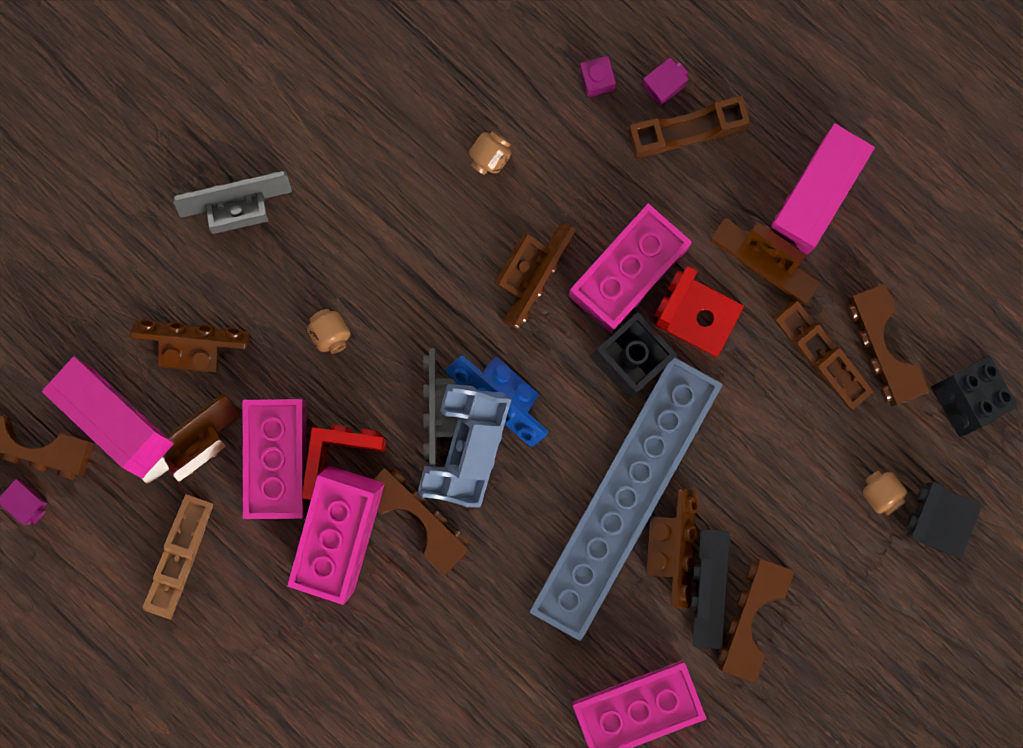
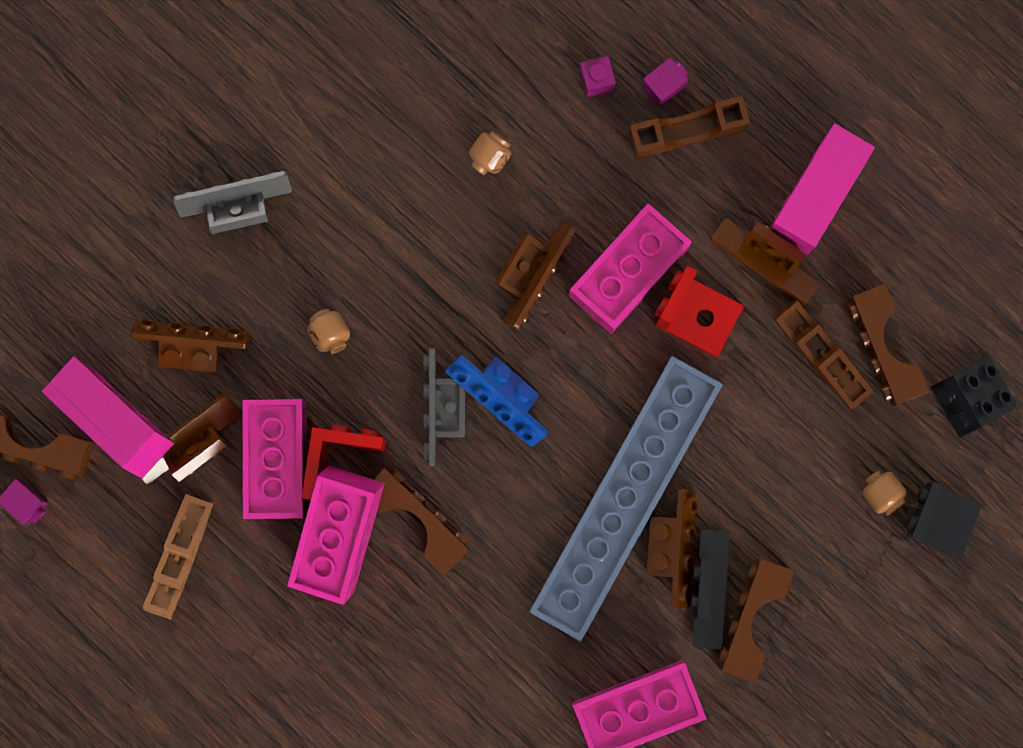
sand blue bracket [417,384,512,507] -> none
black slope [589,312,678,399] -> none

